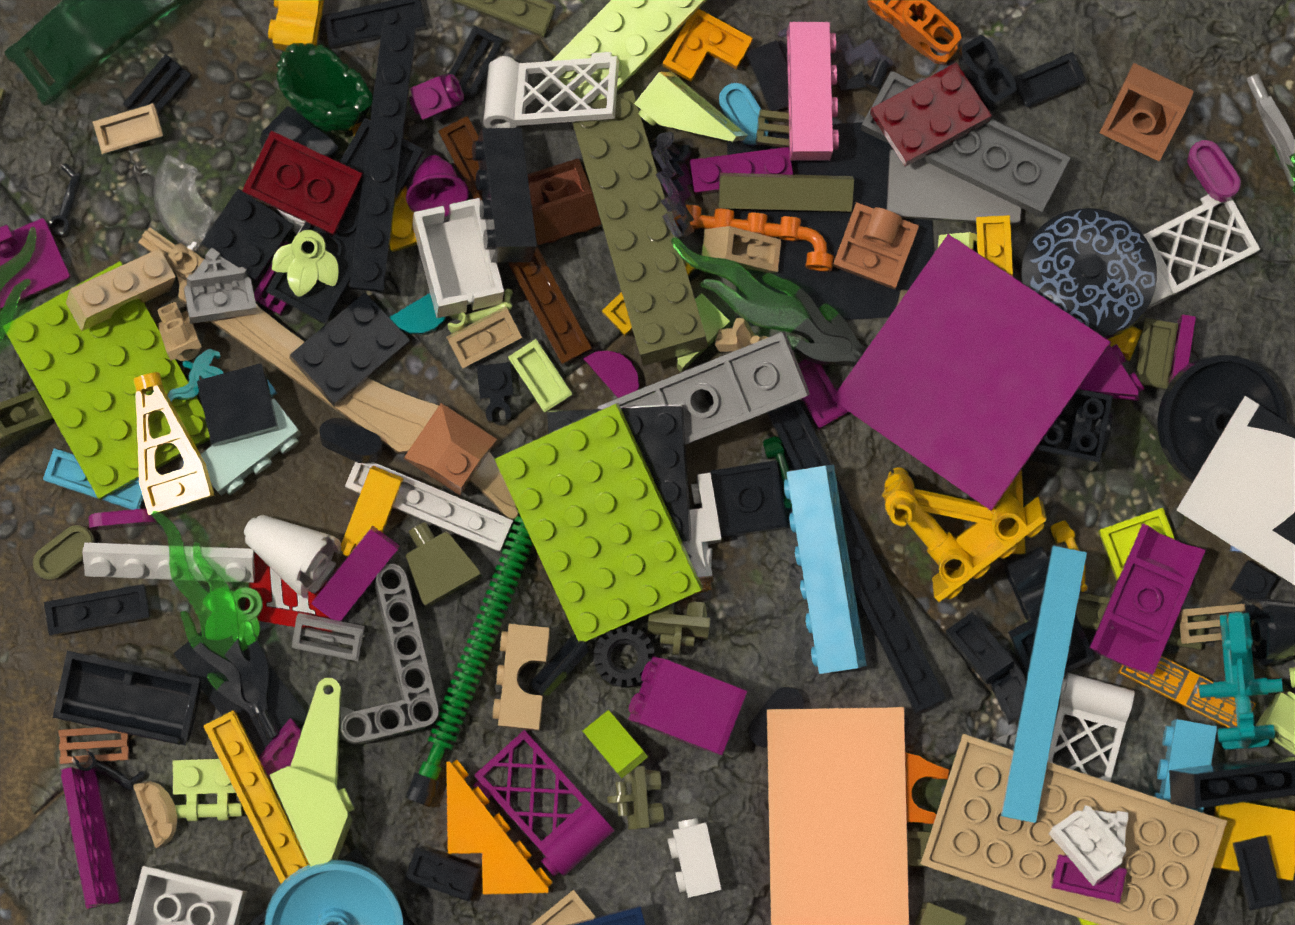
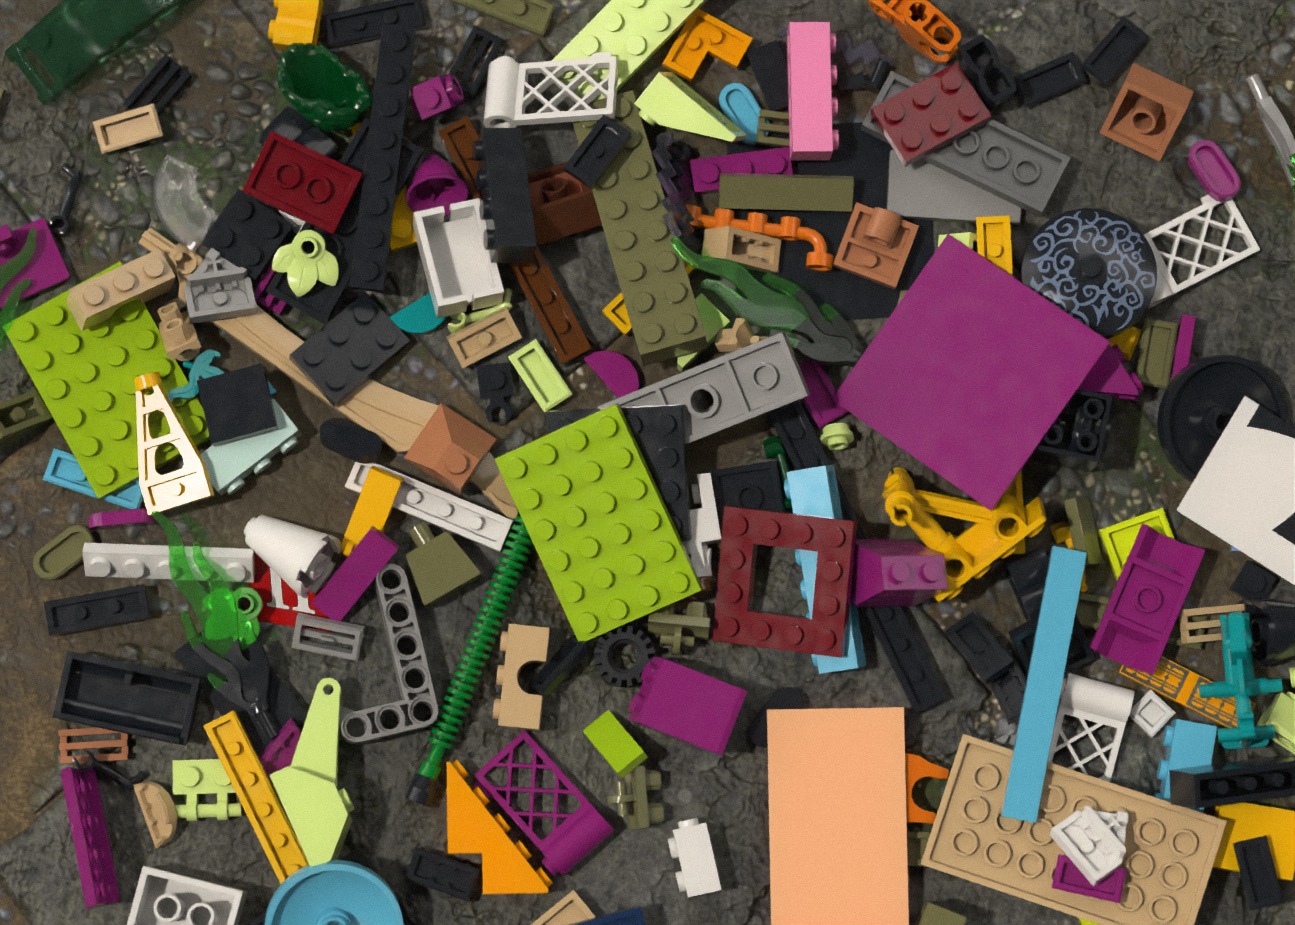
none -> black plate [564,114,632,189]
none -> dark red plate [712,506,858,658]
none -> yellowish green plate [820,423,854,451]
none -> magenta slope [851,539,948,607]
none -> olive tile [1064,498,1103,566]
none -> black tile [1081,16,1149,87]
none -> white tile [1129,689,1175,738]

